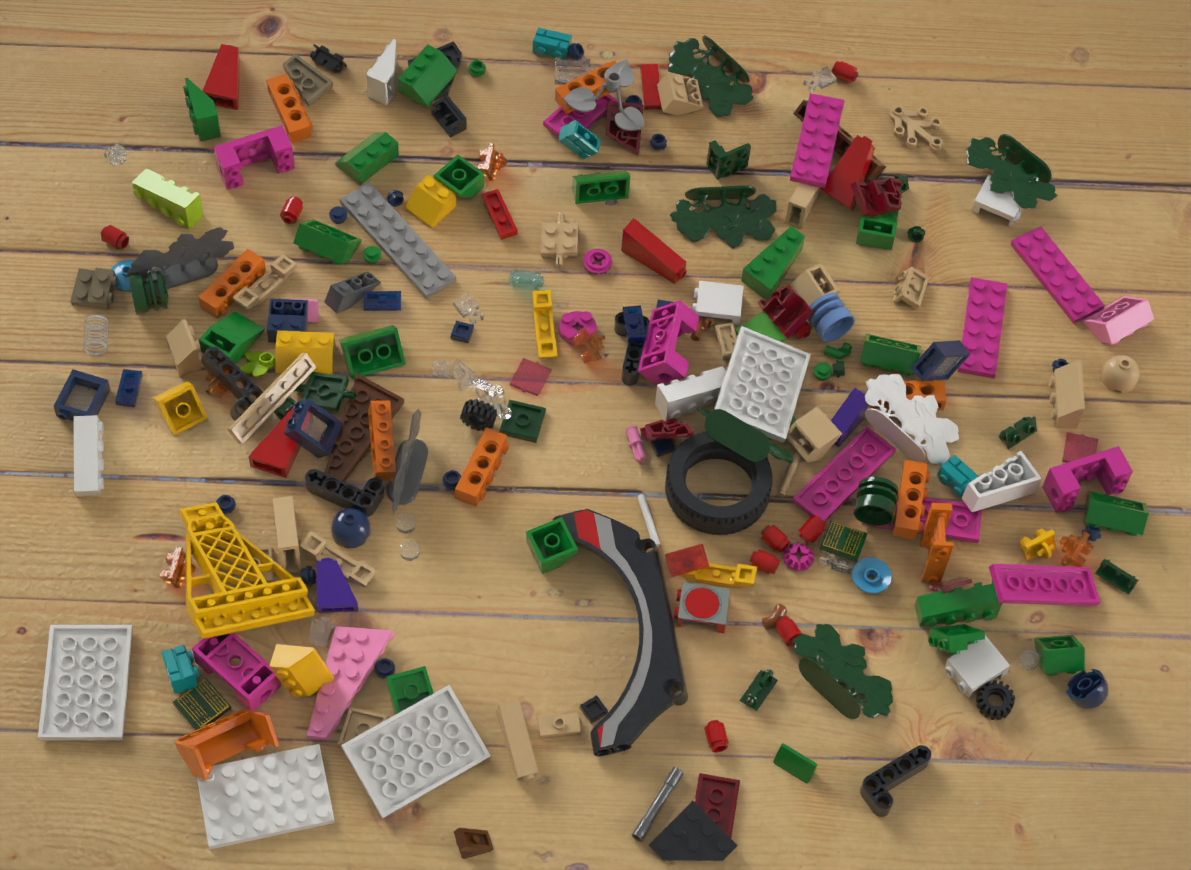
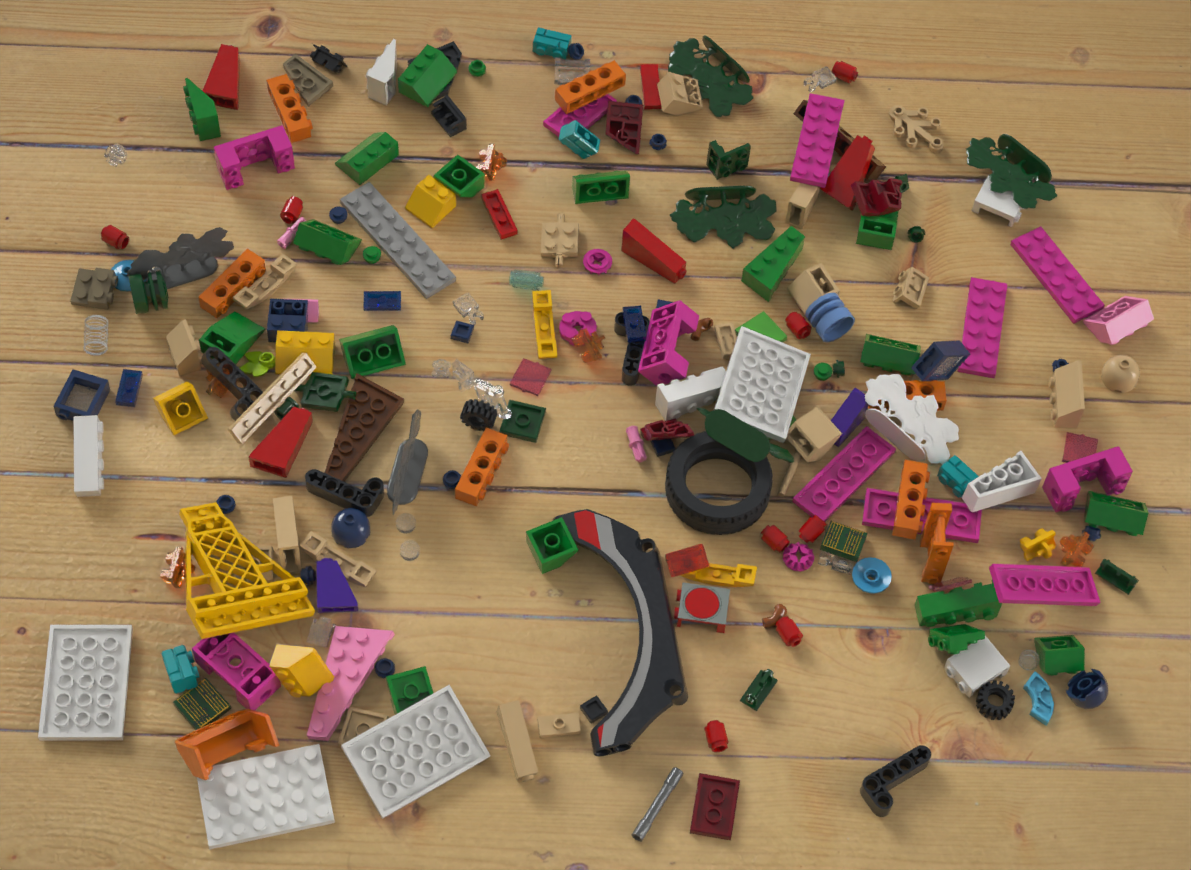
lime wedge [132,169,203,229] -> none
dark blue window [284,398,343,458] -> none
dark grey slope [324,271,381,313] -> none
orange brick [368,401,396,481] -> none
dark blue plate [386,190,404,207] -> none
reddish brown slope [453,828,494,859] -> none
light grey plant [564,59,645,131] -> none
white bar [637,494,661,547] -> none
black plate [648,801,738,861] -> none
white panel [692,281,744,327] -> none
red brick [749,549,780,574] -> none
dark red slope [758,284,814,339] -> none
green slope [773,743,817,784] -> none
dark green plant [793,624,893,719] -> none
green arm [824,343,852,359] -> none
dark green wheel [853,477,899,526] -> none
dark green hinge [999,416,1037,449] -> none
none -> bright pink axle [277,217,306,249]
none -> medium azure tile [1023,671,1054,726]

